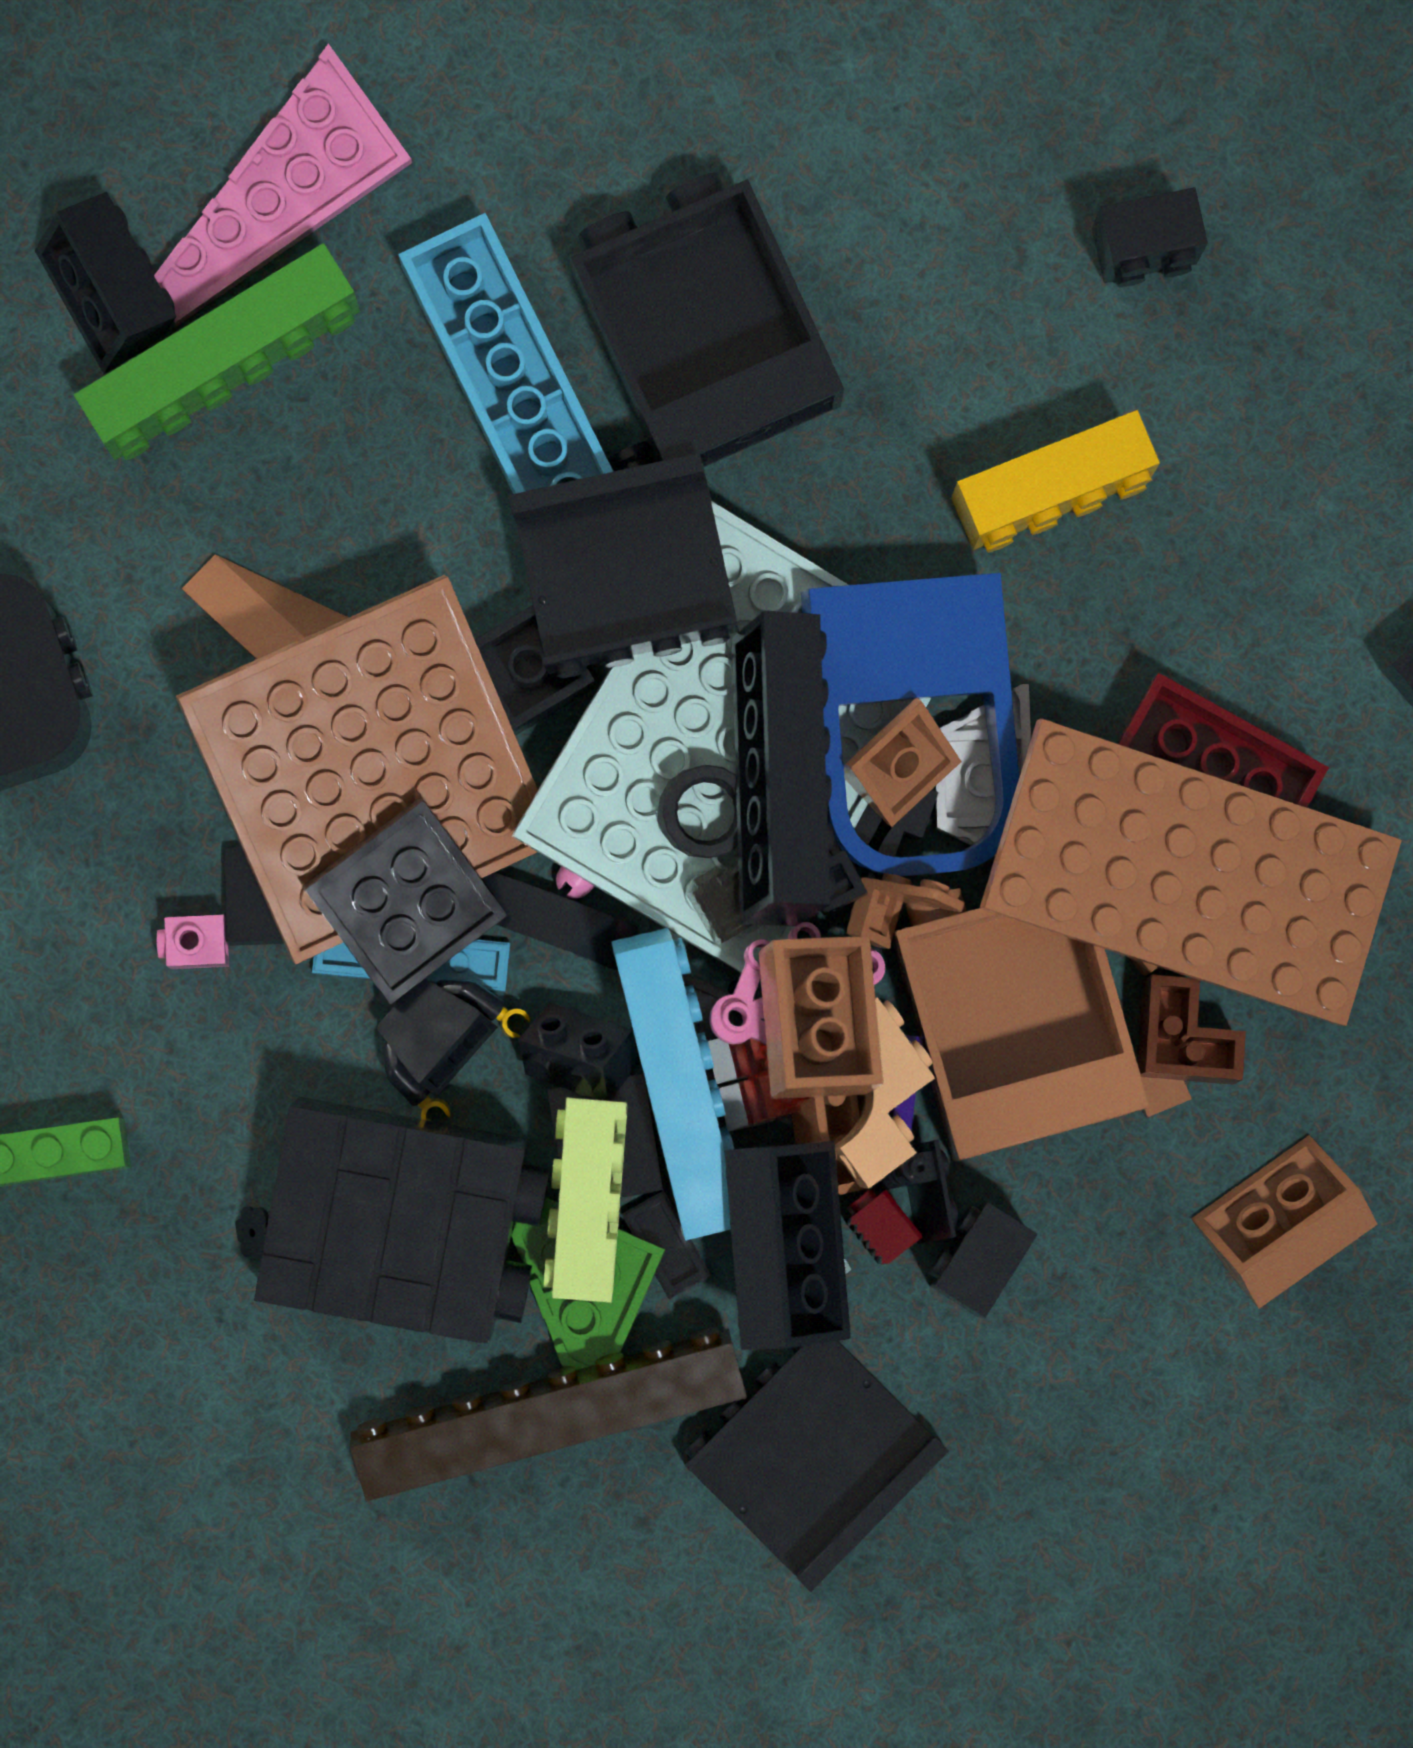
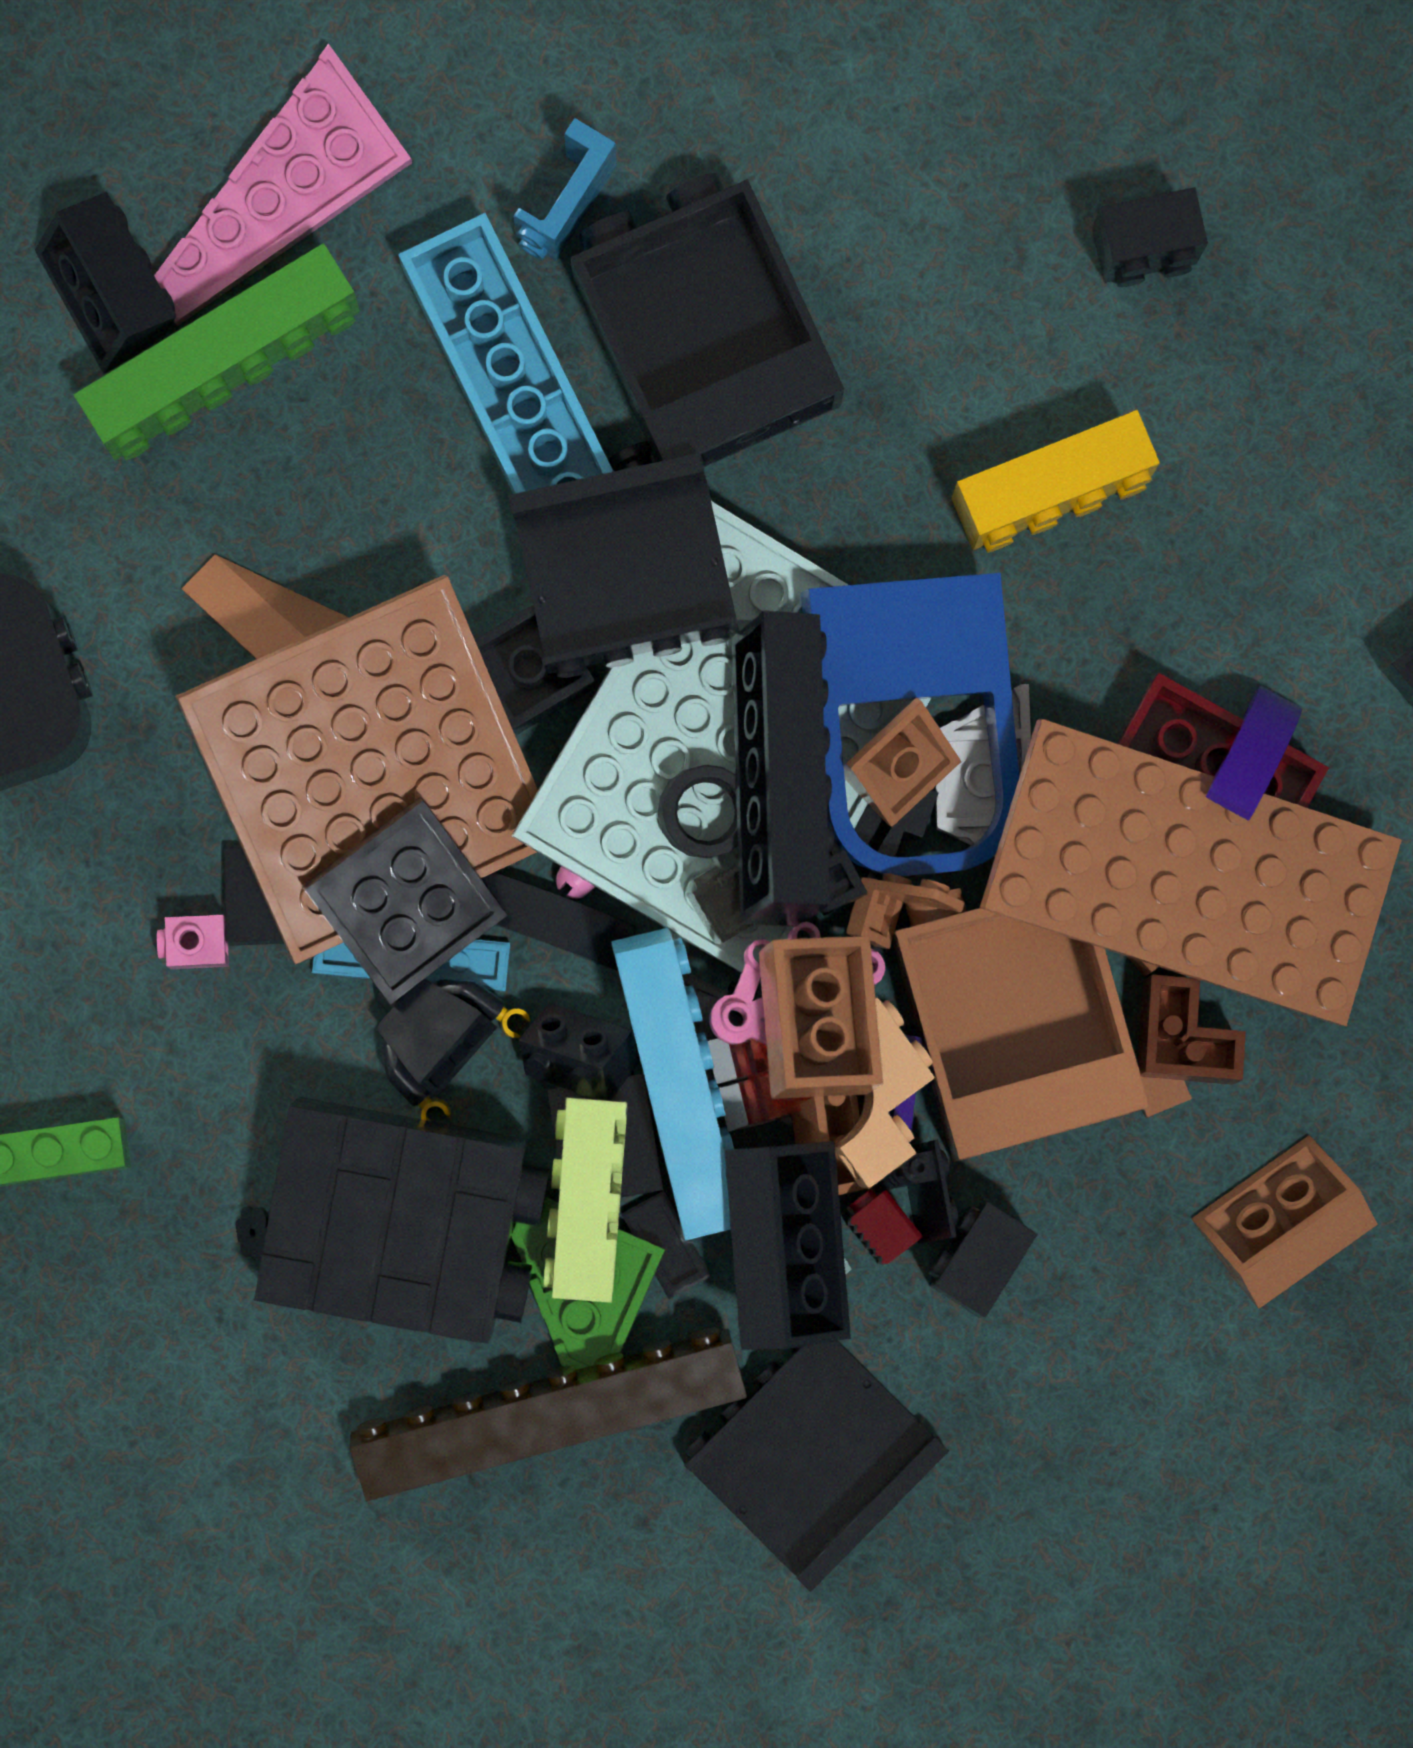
none -> dark azure panel [513,118,617,261]
none -> dark purple slope [1206,684,1302,821]

